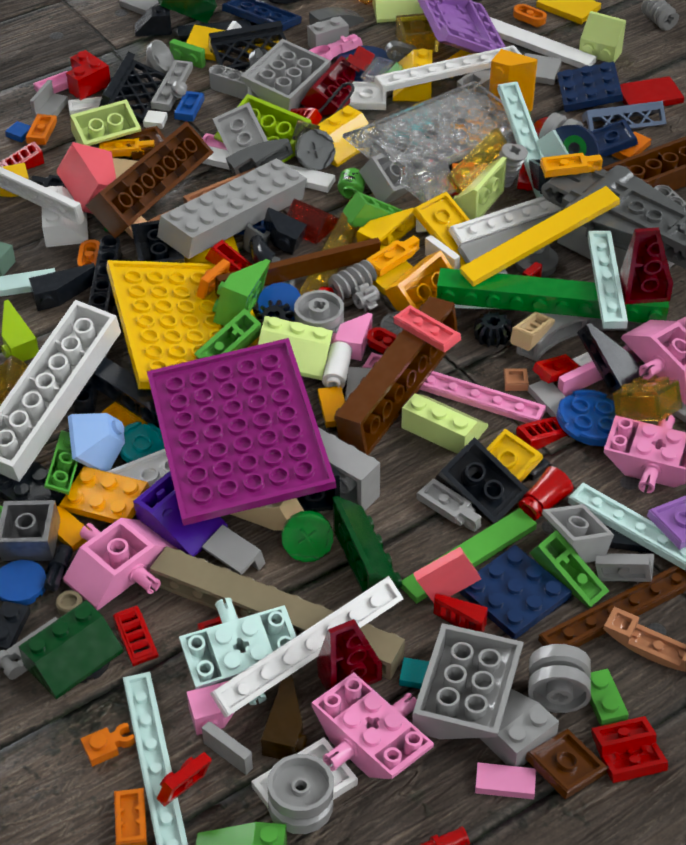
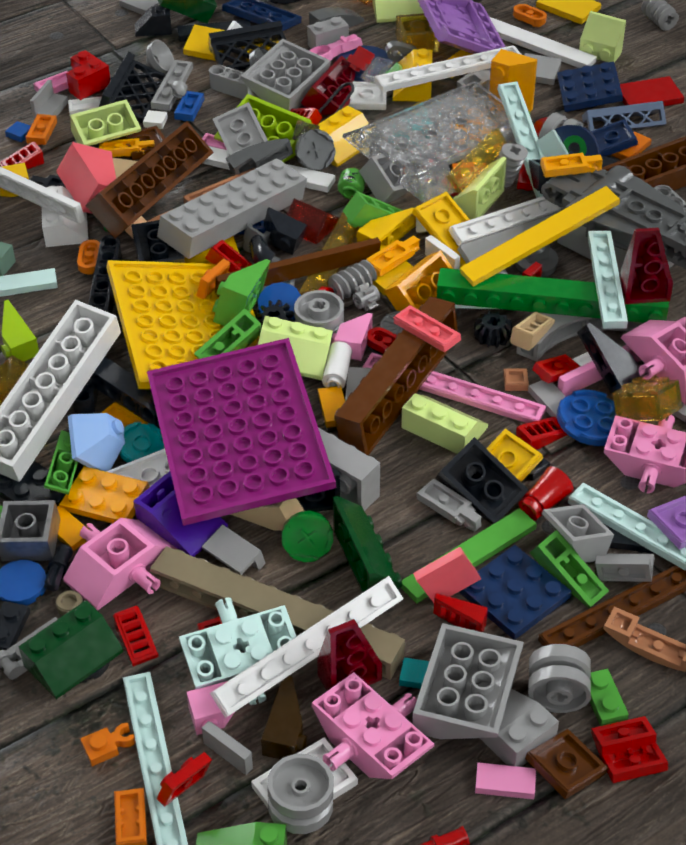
black slope [29,263,95,311] -> none
bright green plate [169,39,206,69] -> none

